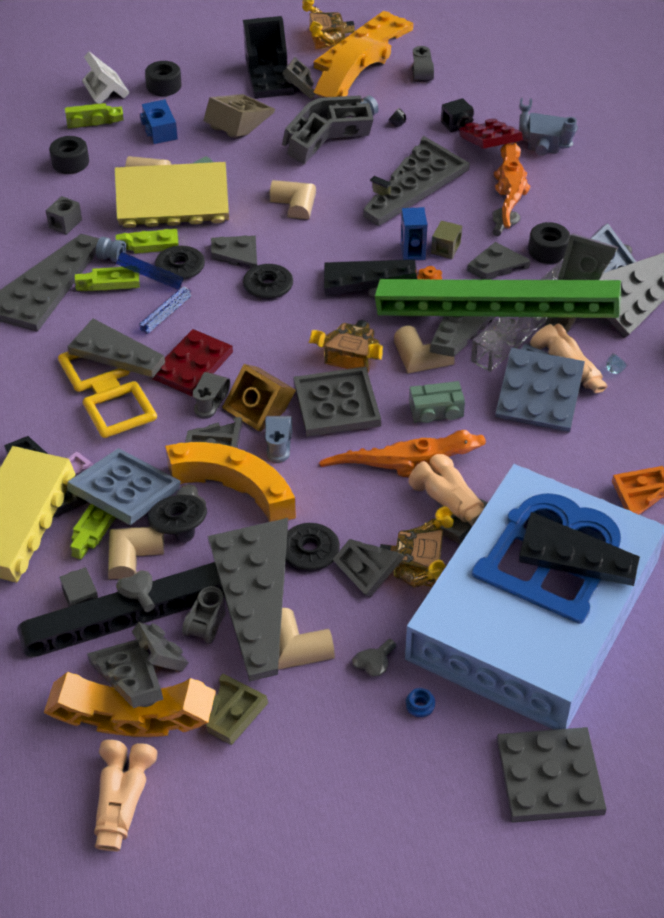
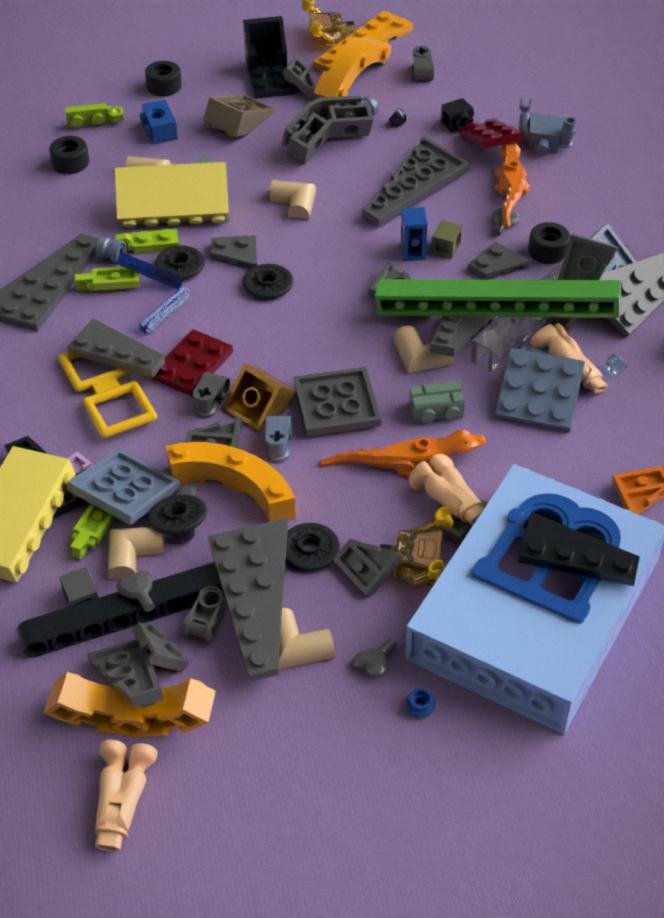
dark grey brick [45,196,82,235] -> none
white bracket [82,51,129,104] -> none
olive wing [206,674,269,745] -> none
torso [308,320,383,373] -> none
black wing [324,259,417,296] -> none
piece [370,176,392,196] -> none
orange plant [417,266,442,280] -> none
dark grey plate [497,727,606,823] -> none

